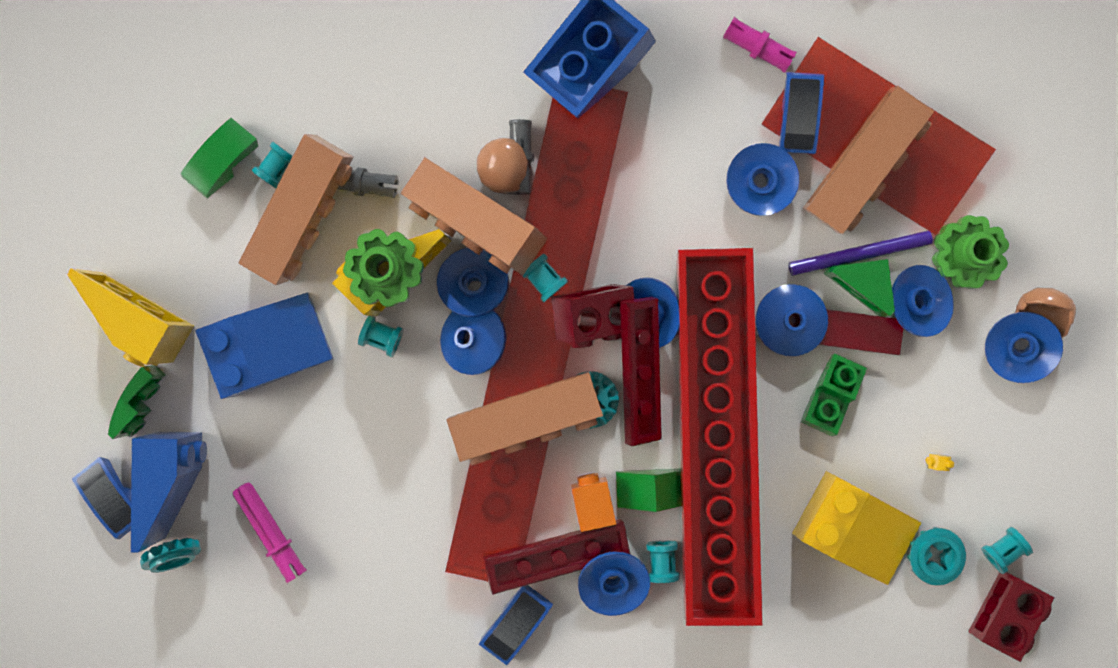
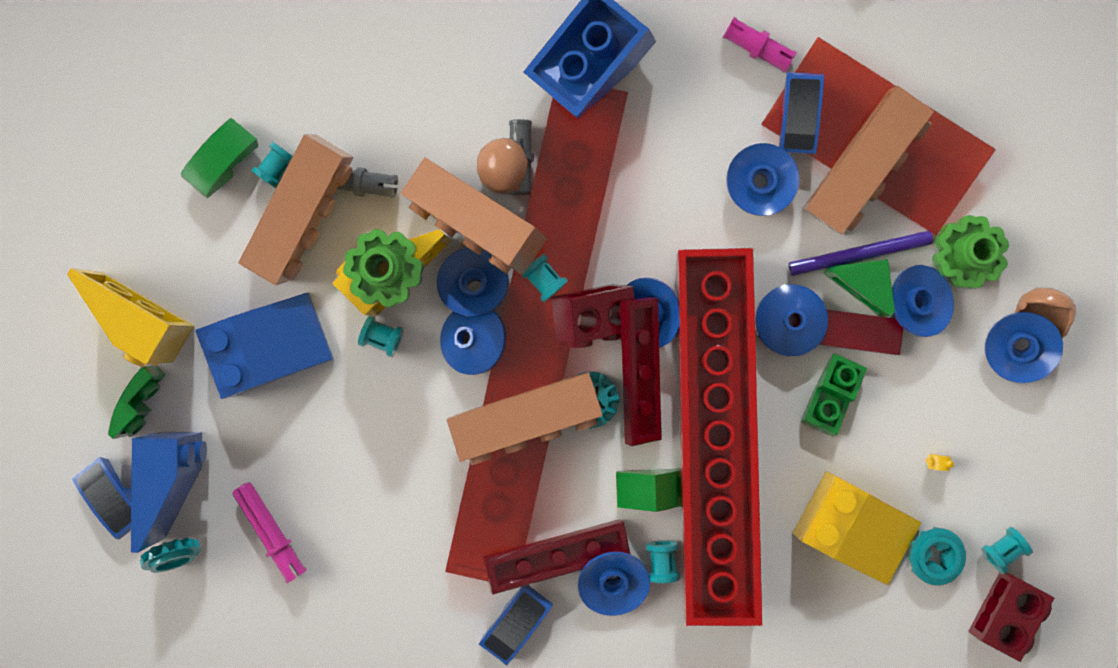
orange brick [571,473,616,532] -> none

